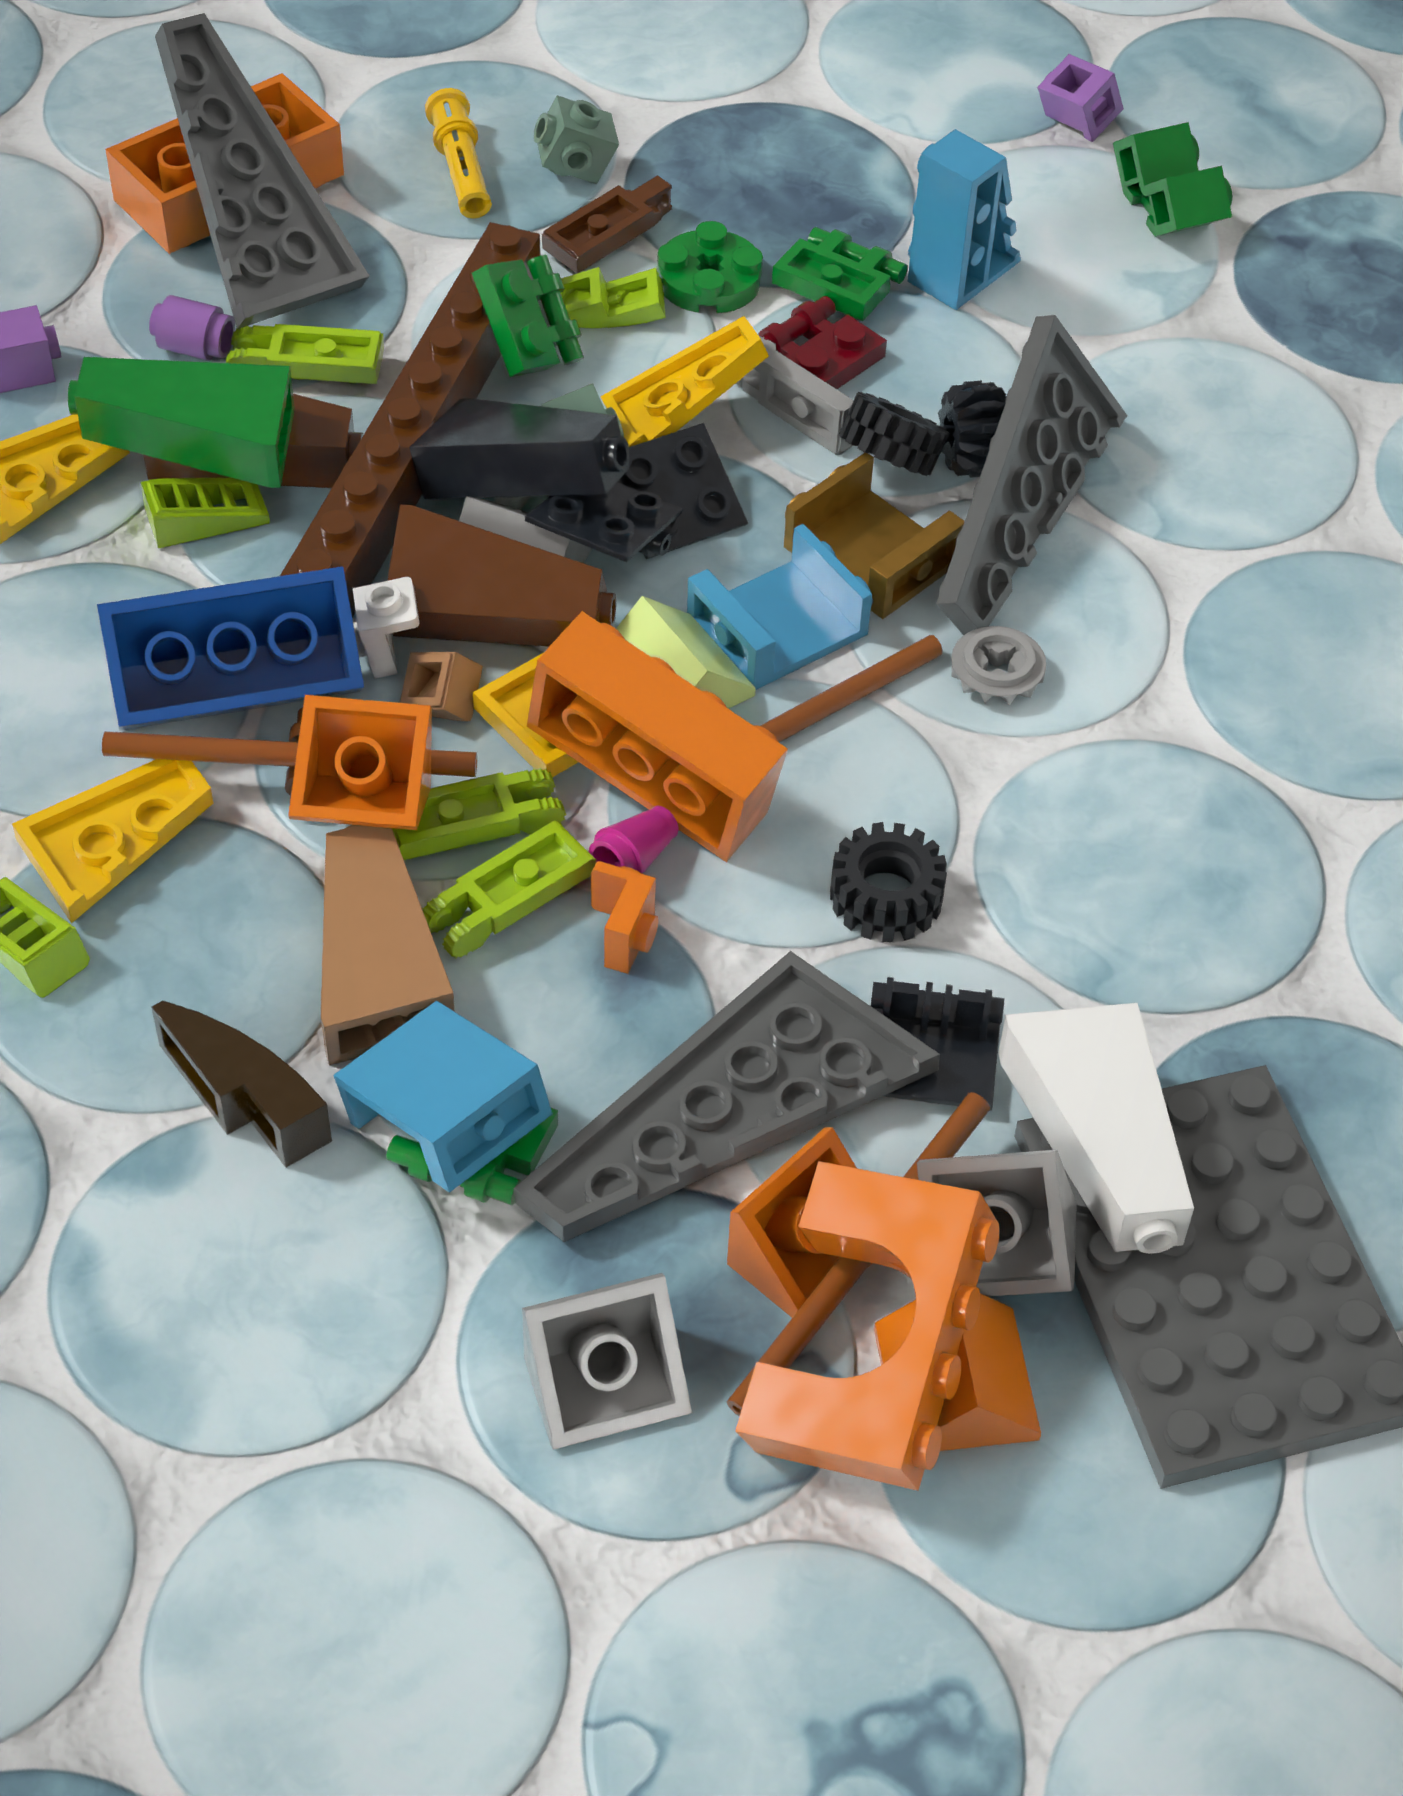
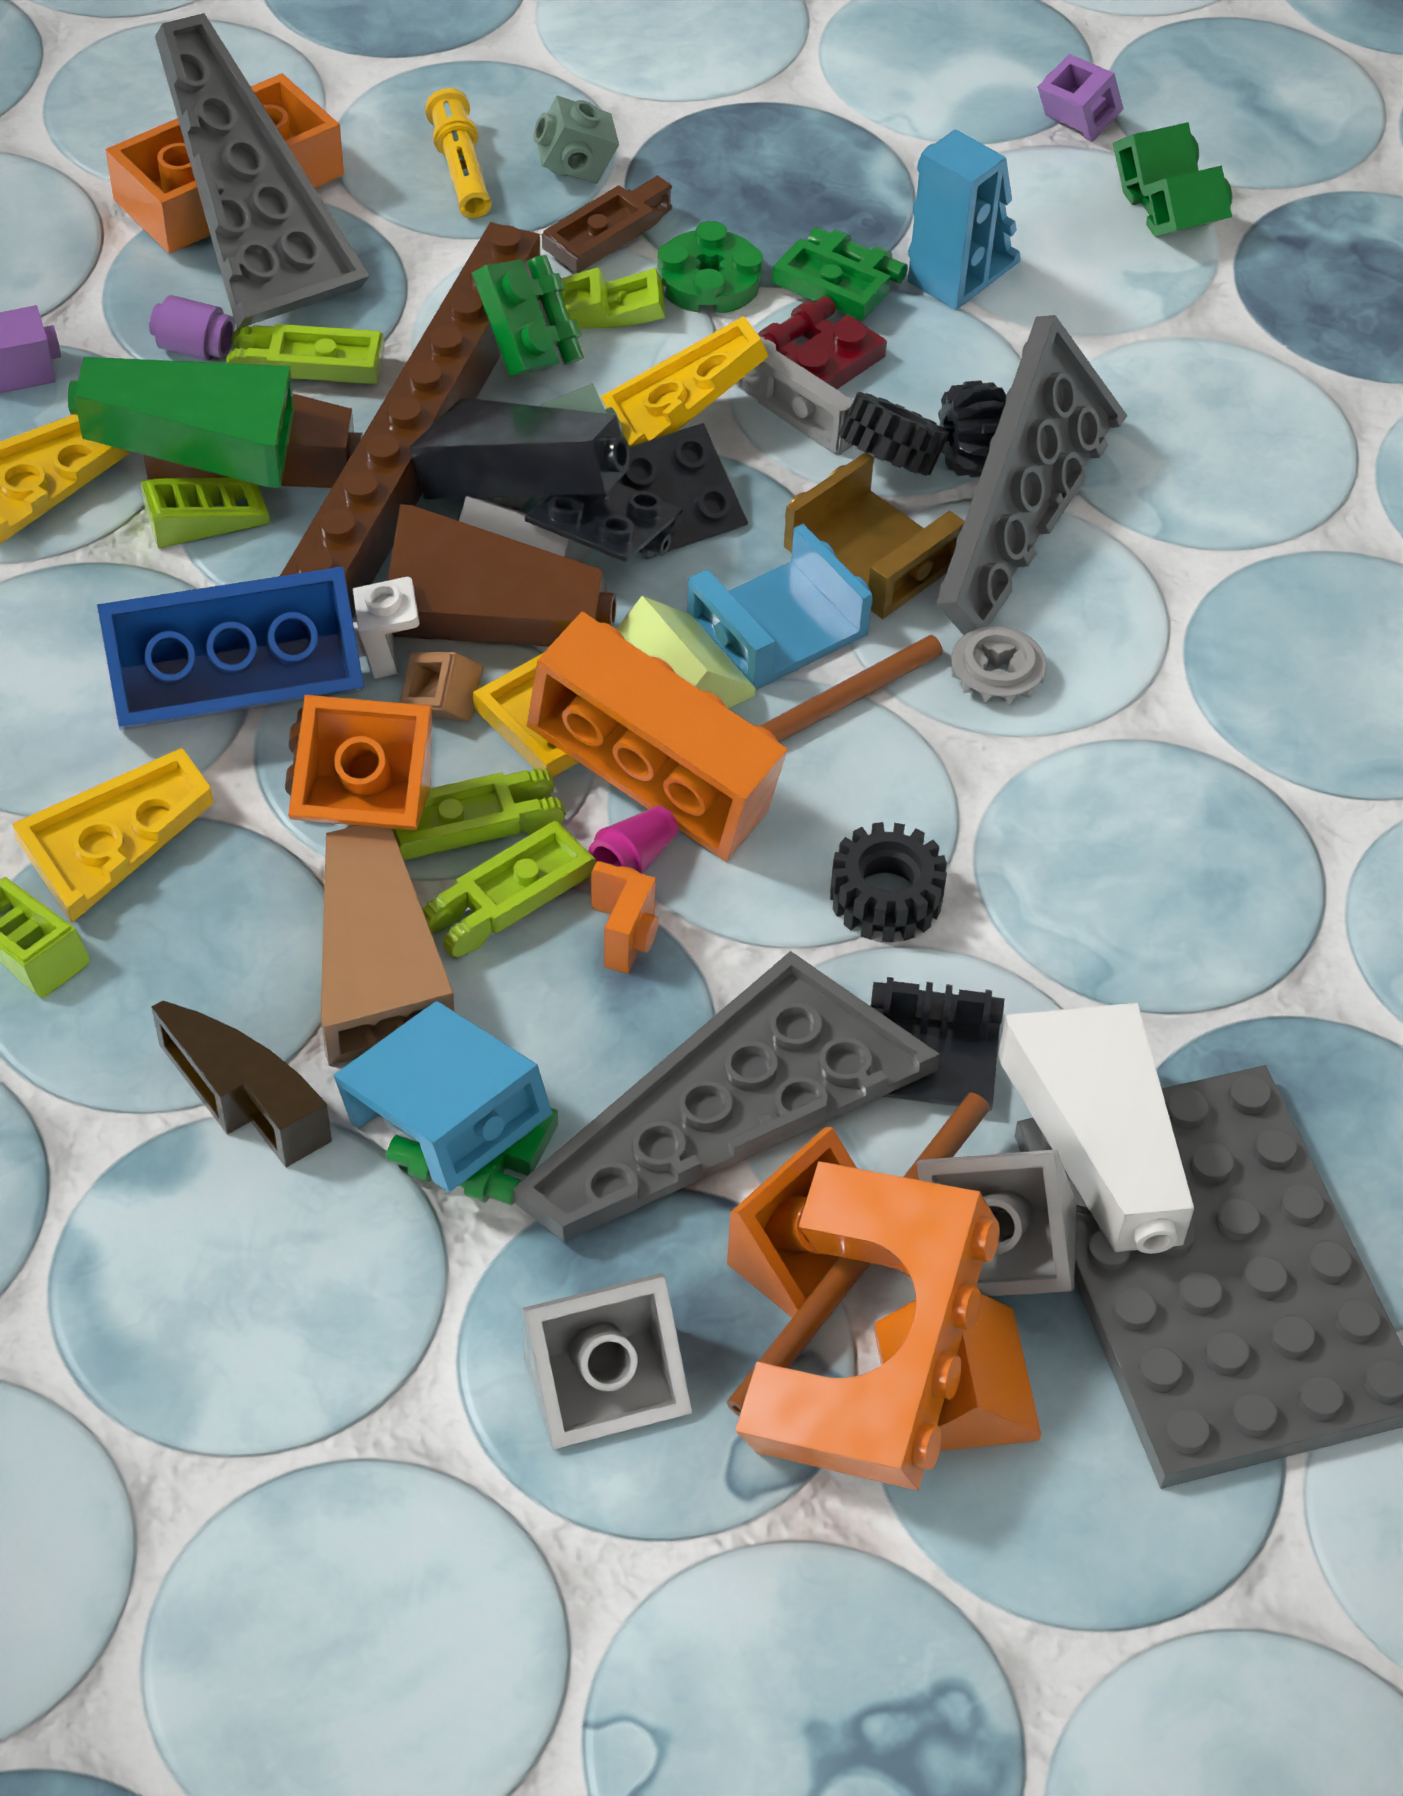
dark orange piece [102,731,478,777] -> none

